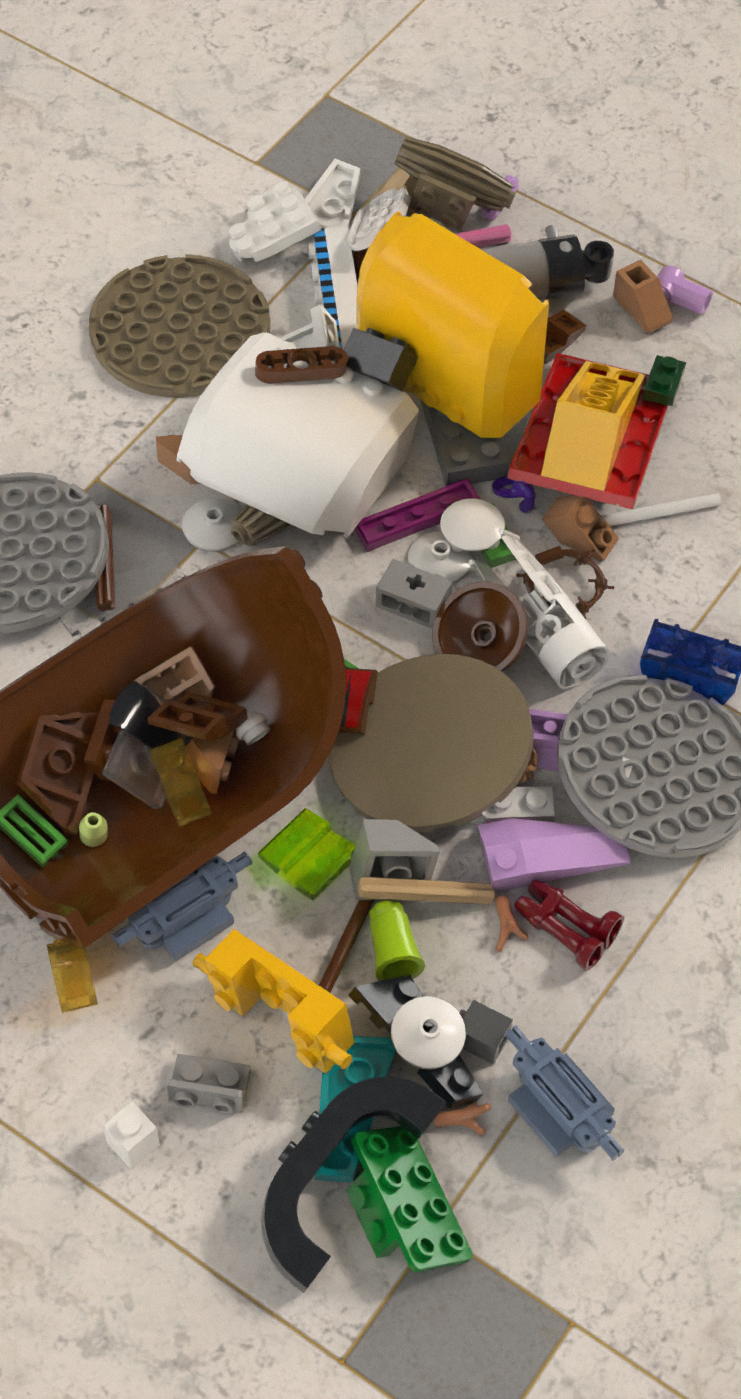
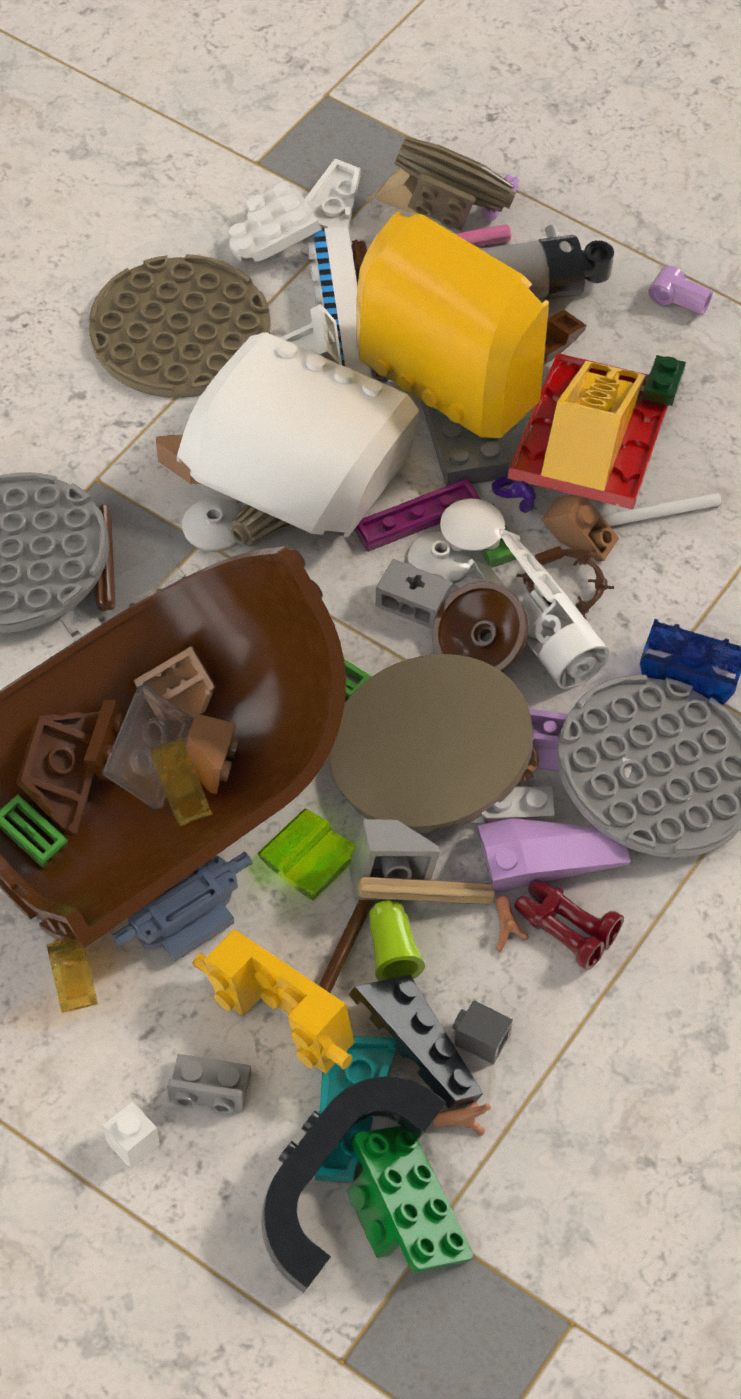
yellowish green hose [79,812,108,847] -> none
black piece [109,681,193,757] -> none
reddish brown slope [147,692,248,741] -> none
white plate [236,710,270,745] -> none
reddish brown beam [255,346,348,383] -> none
slope [338,668,378,735] -> none
brick [344,328,418,392] -> none
white tile [347,187,411,251] -> none
white dish [391,997,466,1069] -> none
sand blue piece [505,1025,625,1161] -> none
medium nougat slope [613,260,673,334] -> none

